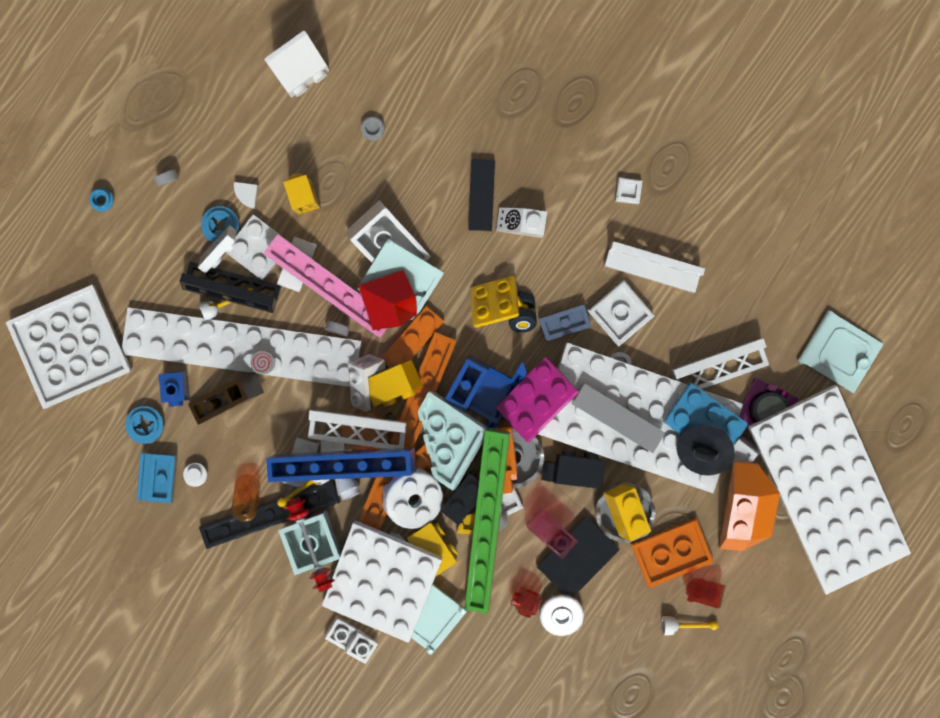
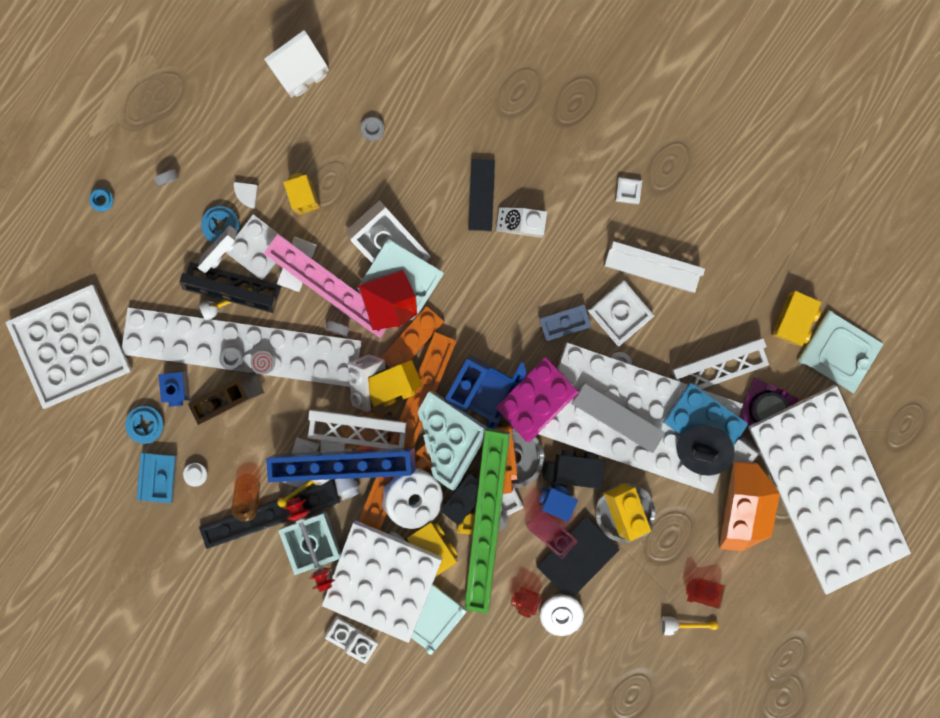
yellow plate [470,276,537,332] -> none
orange tile [630,518,714,588] -> none
none -> light grey tile [219,346,244,370]
none -> blue brick [538,484,578,522]
none -> yellow brick [771,291,822,346]

